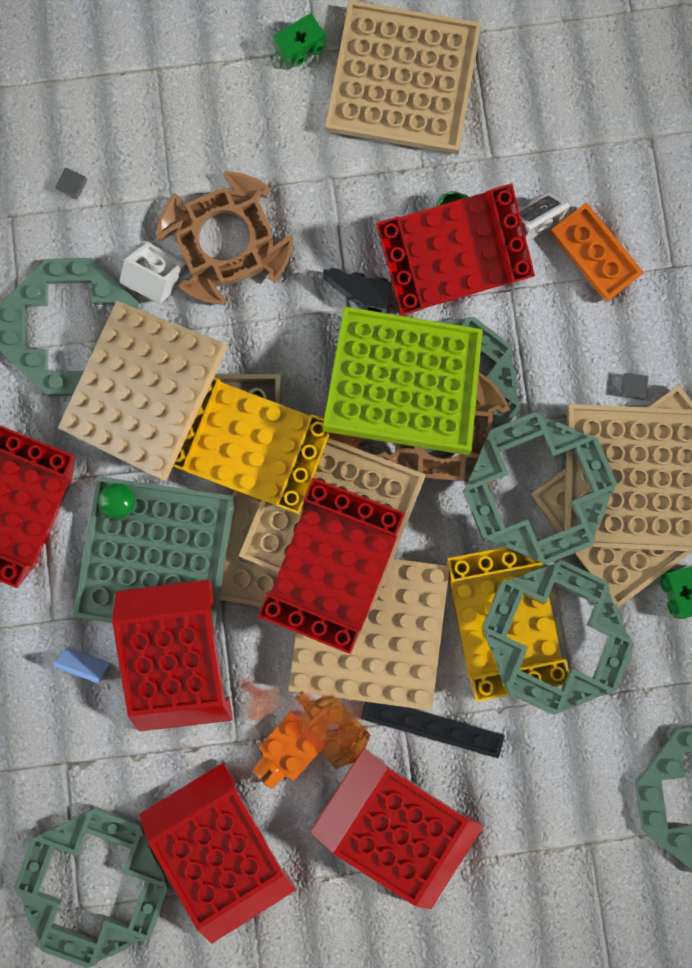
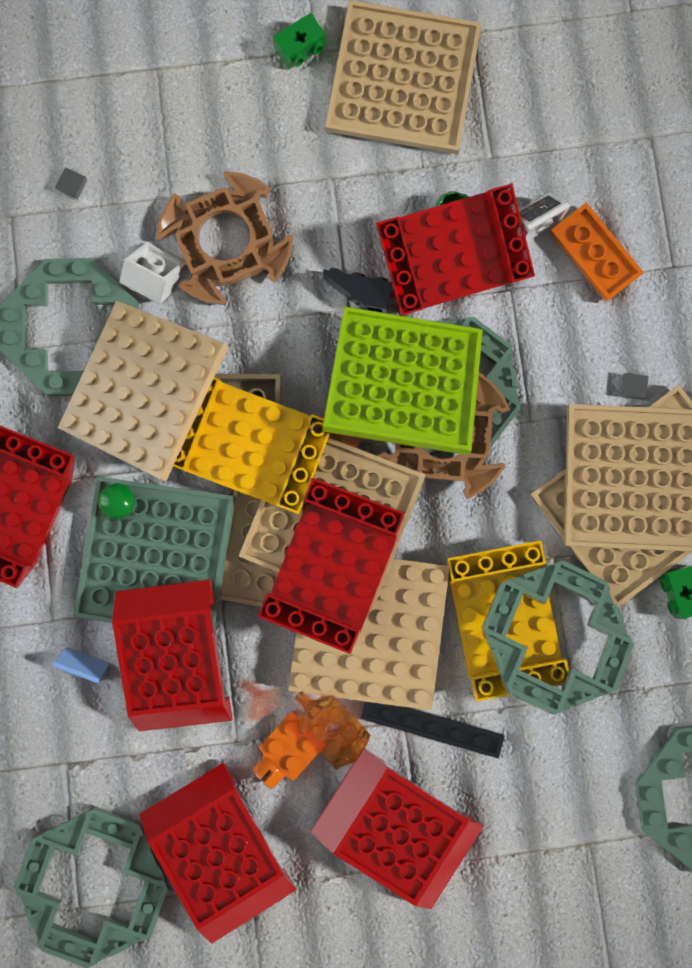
sand green plate [463,412,617,564] -> none

